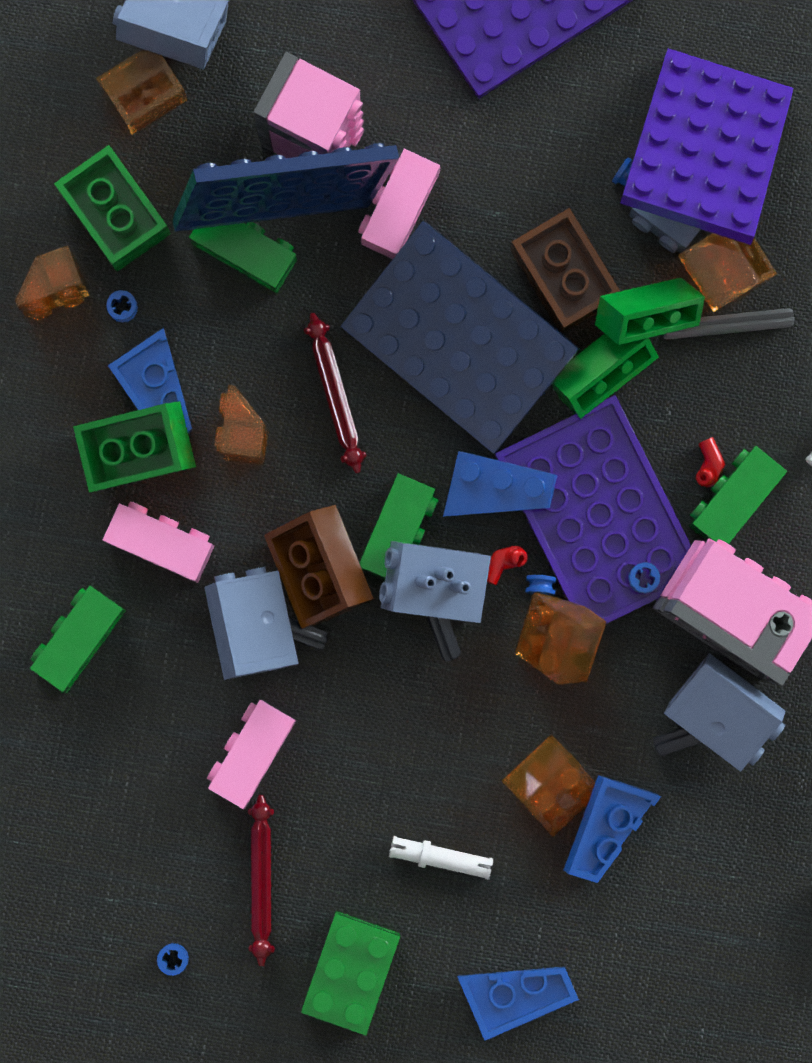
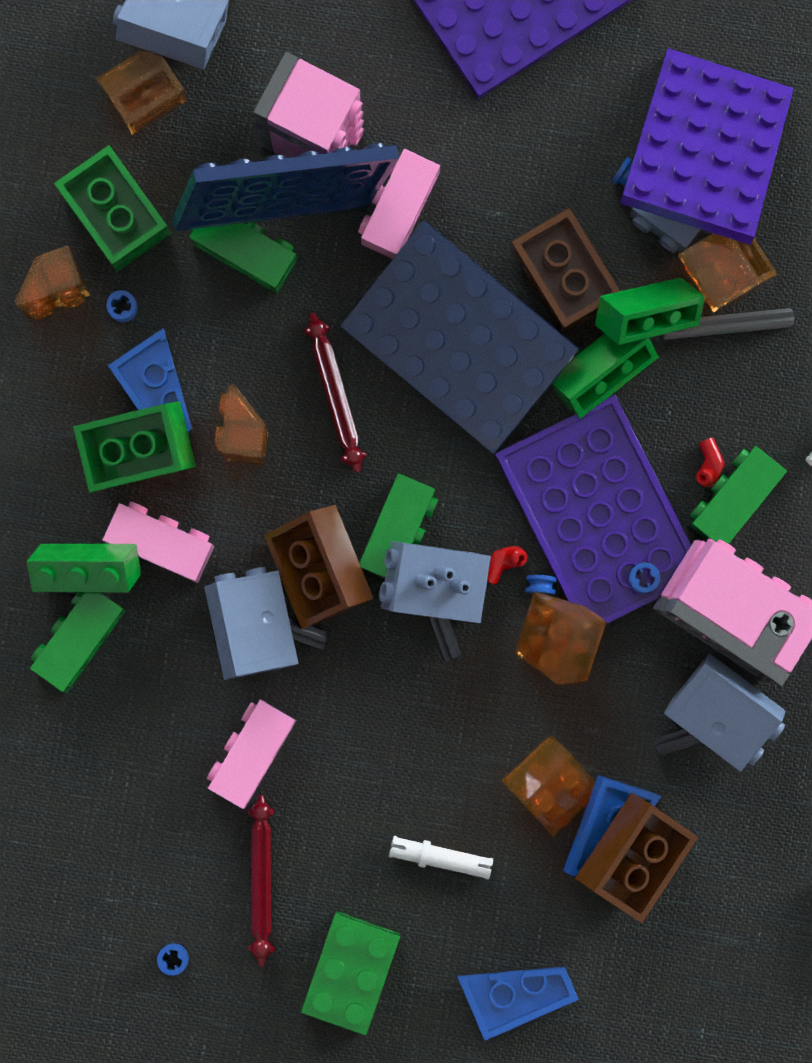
blue wing [443,451,557,517] -> none
none -> green brick [27,544,141,592]
none -> reddish brown brick [575,792,698,923]

